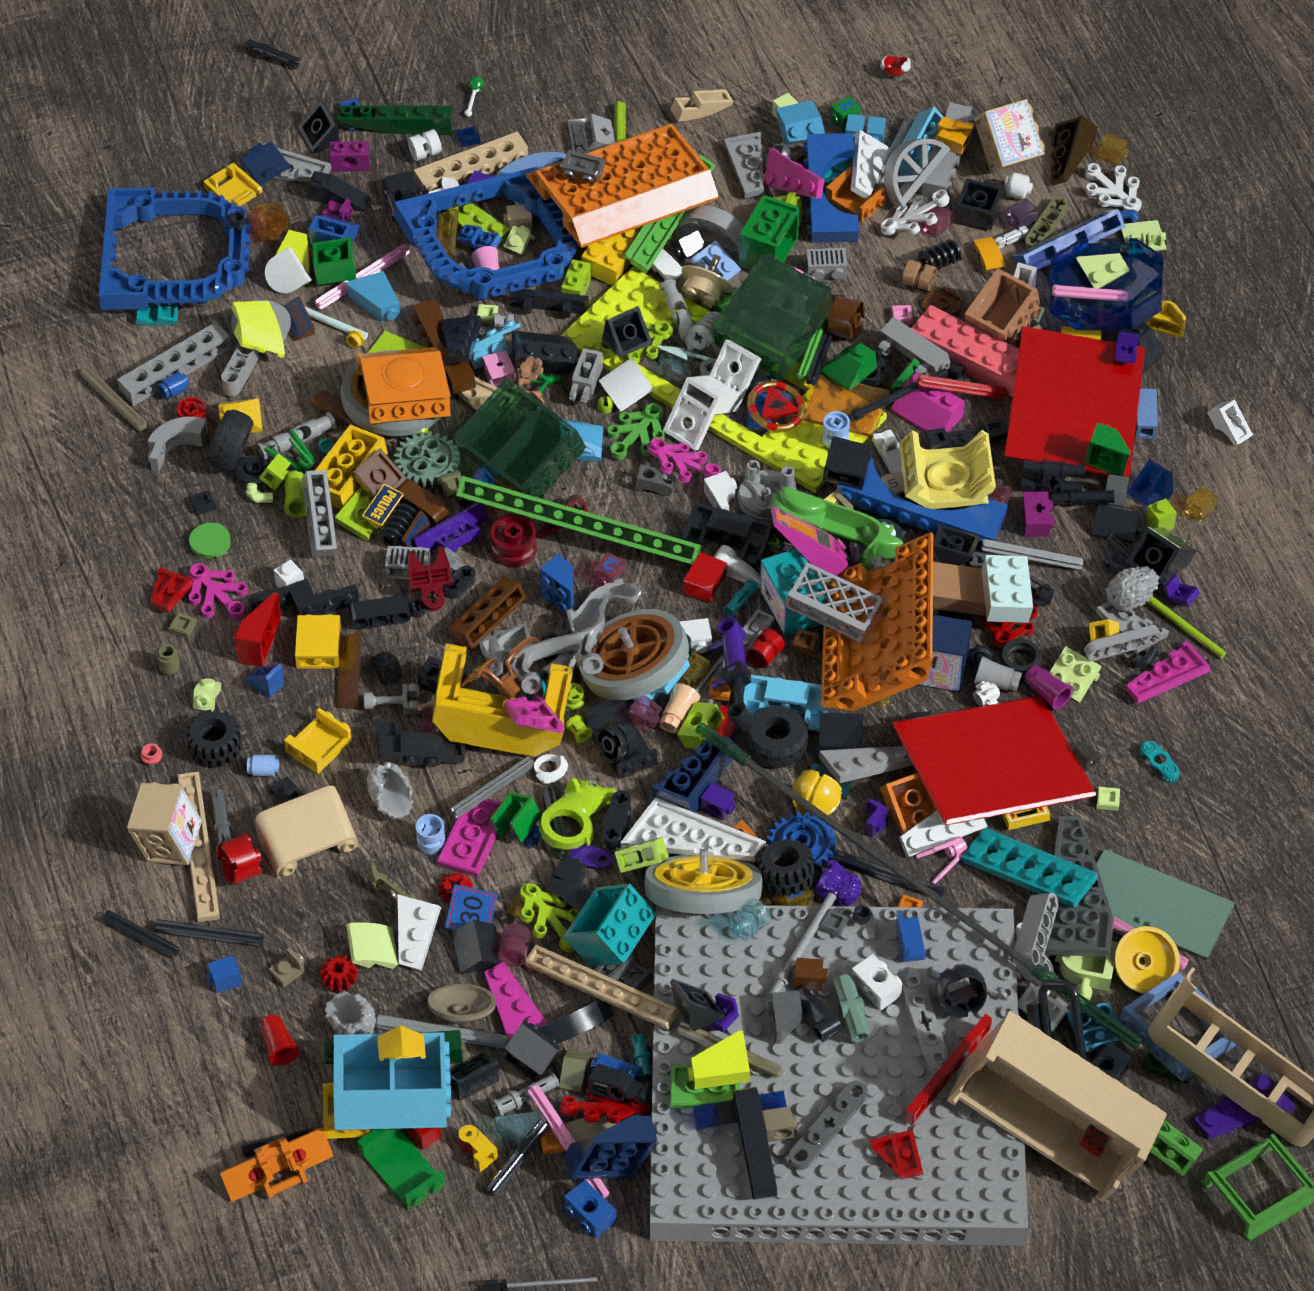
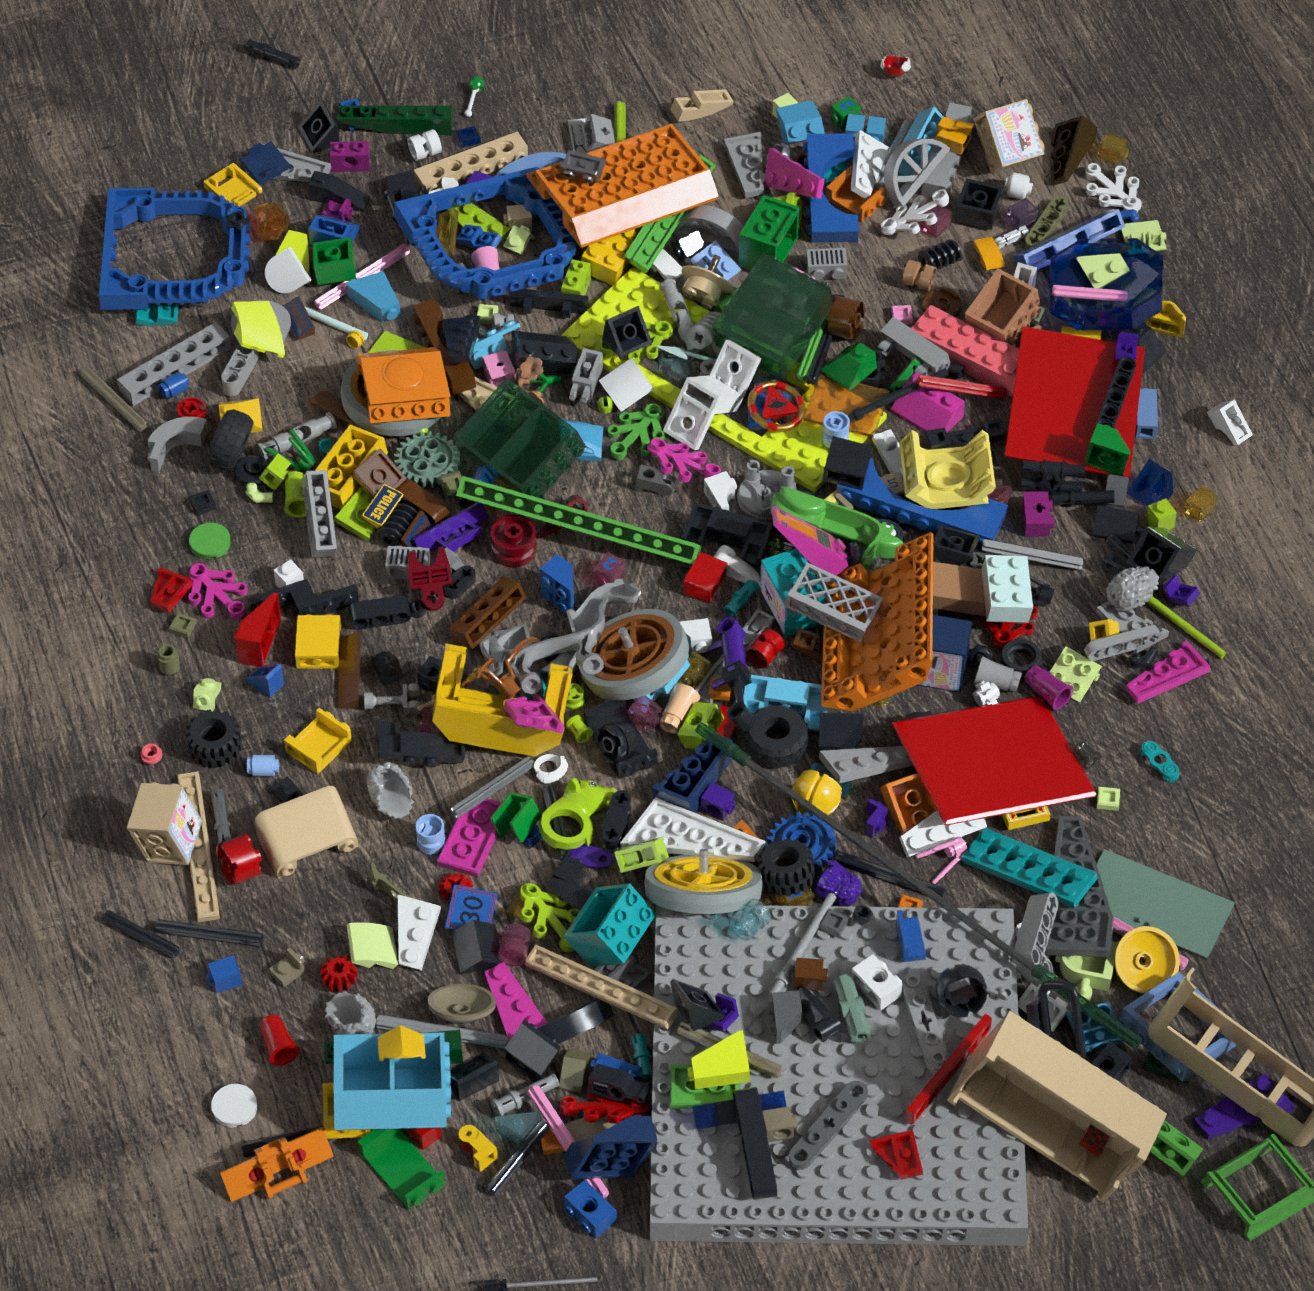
none -> white tile [211,1084,257,1128]
none -> black beam [1093,357,1136,433]

